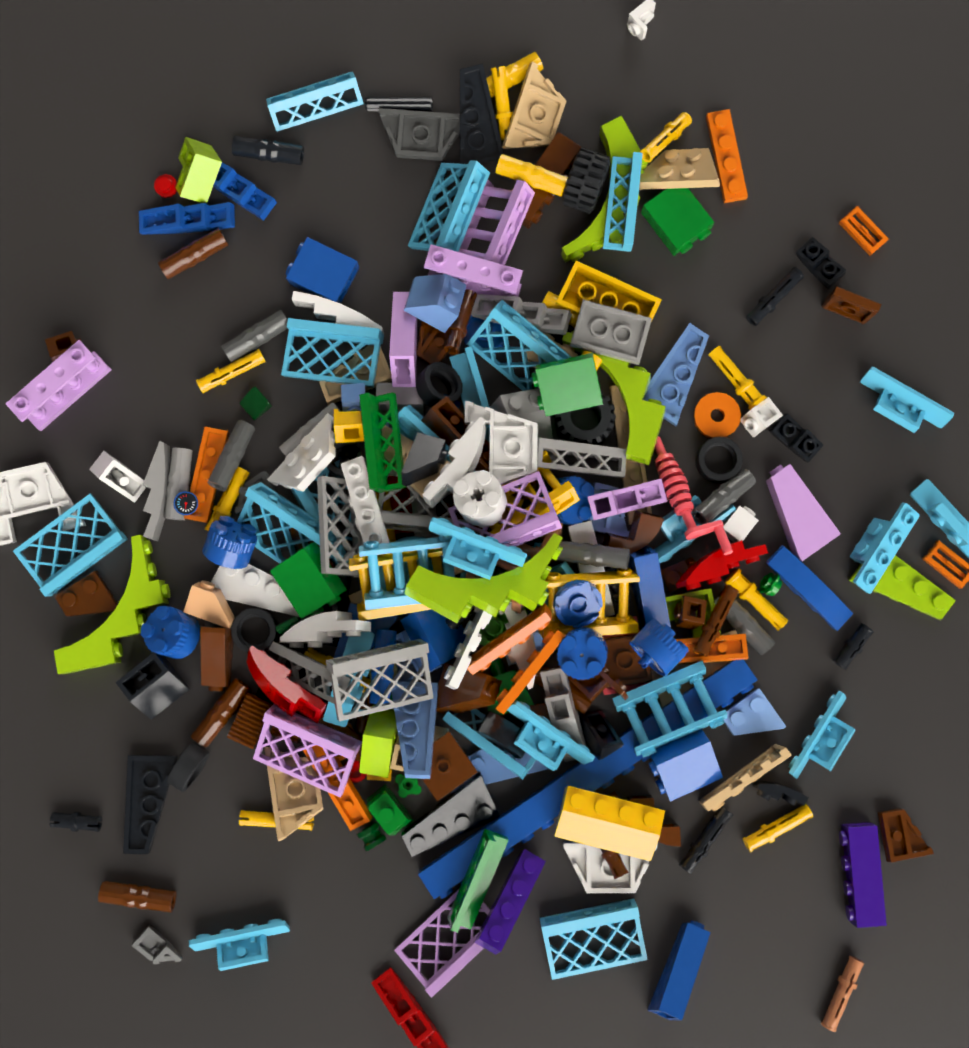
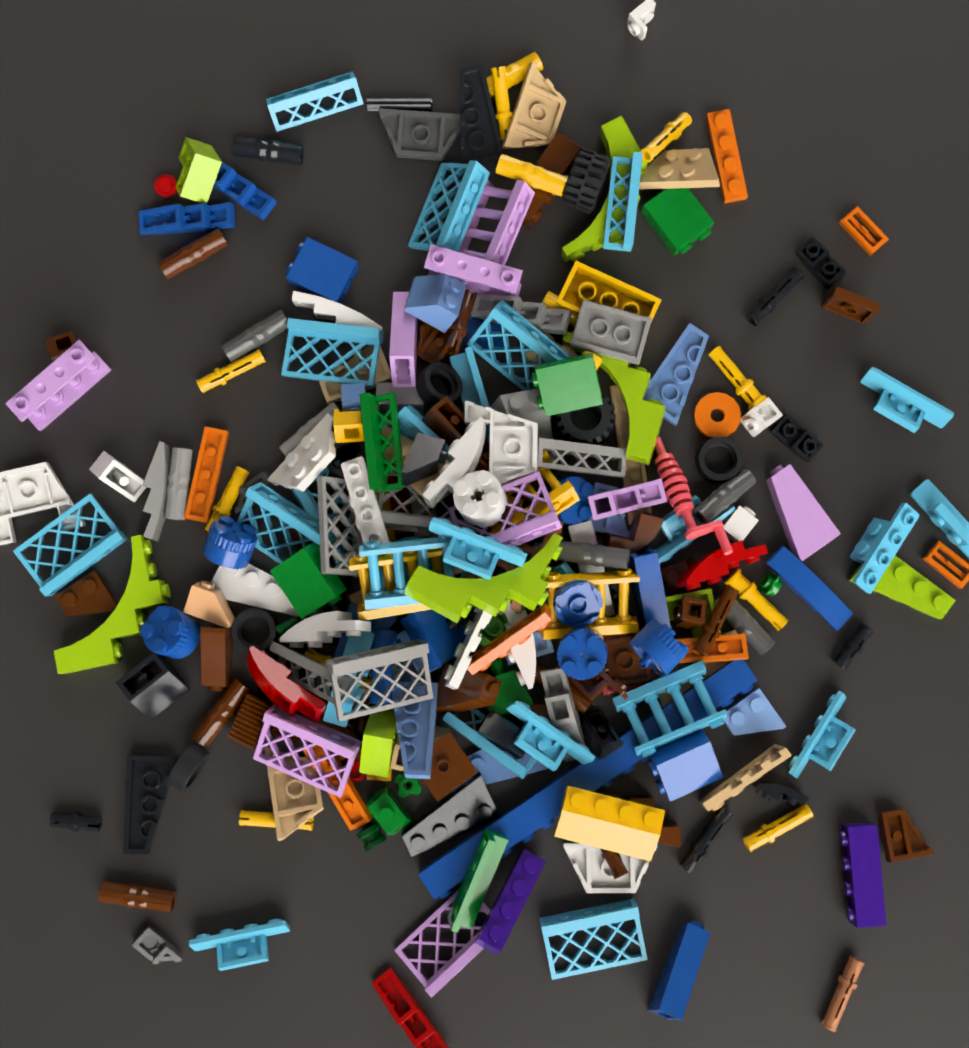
black tile [173,491,198,515] -> none
dark grey axle [207,420,255,491] -> none
dark green slope [239,386,272,421] -> none
orange plate [496,629,566,715] -> none

